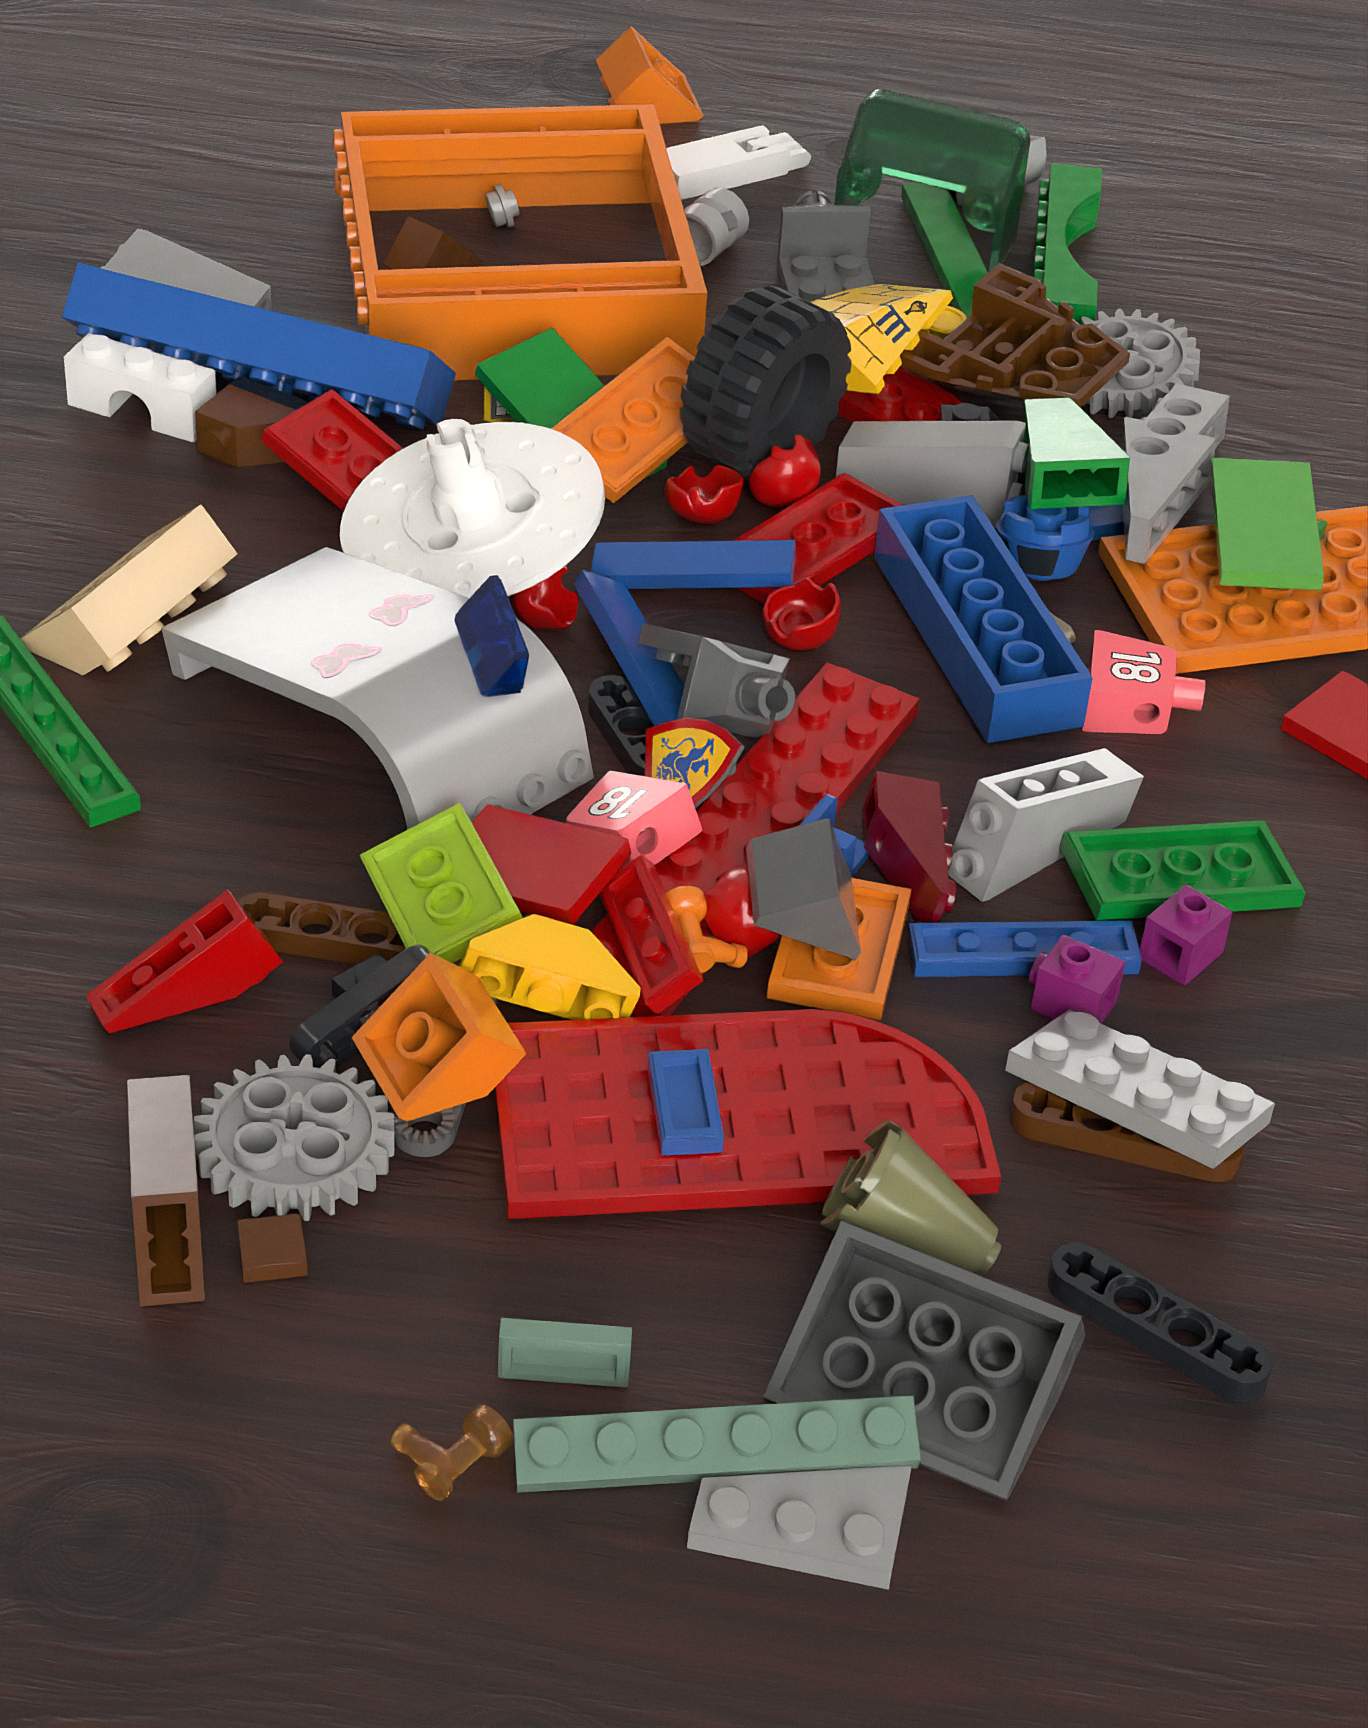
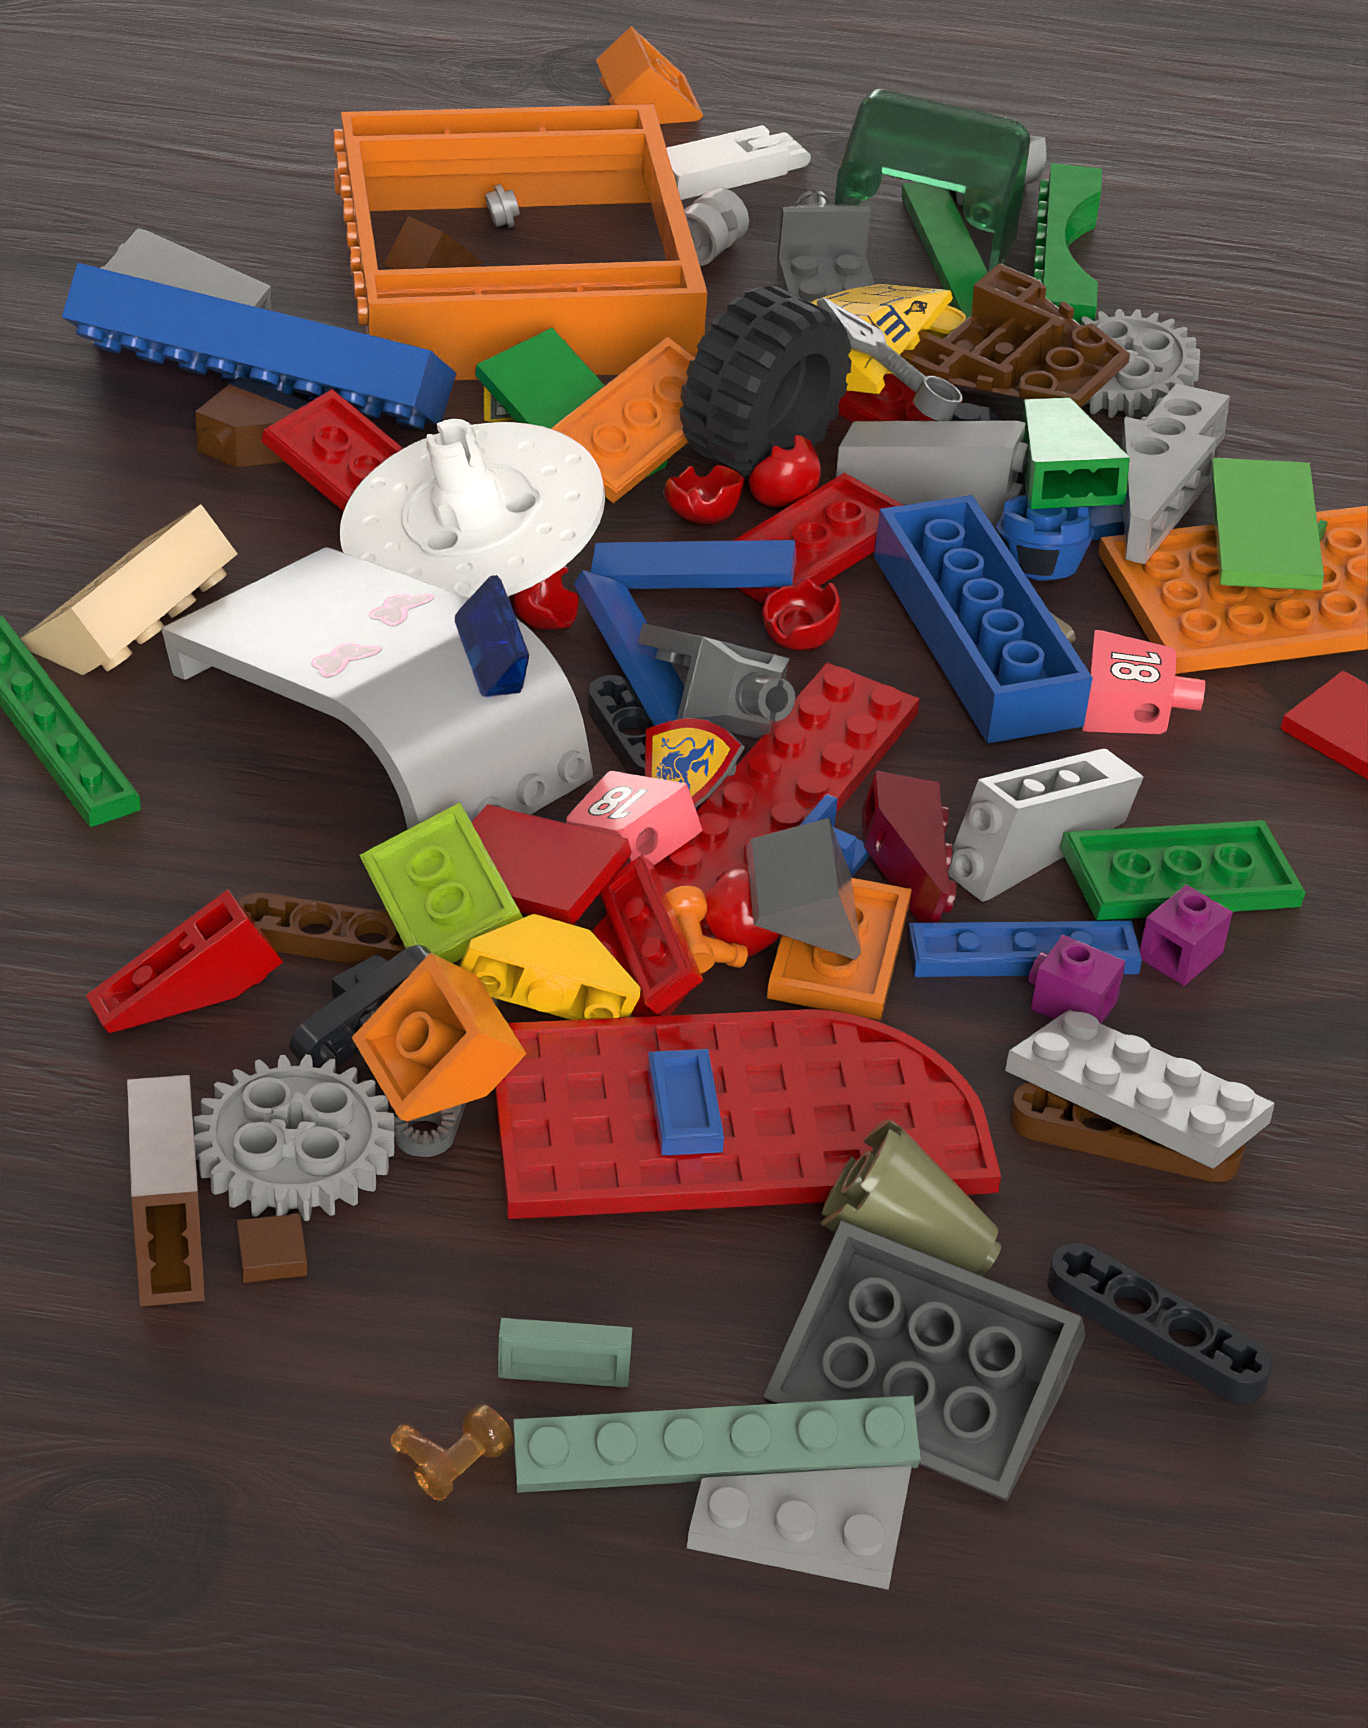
white arch [64,333,216,442] -> none
none -> dark grey piece [817,298,962,421]

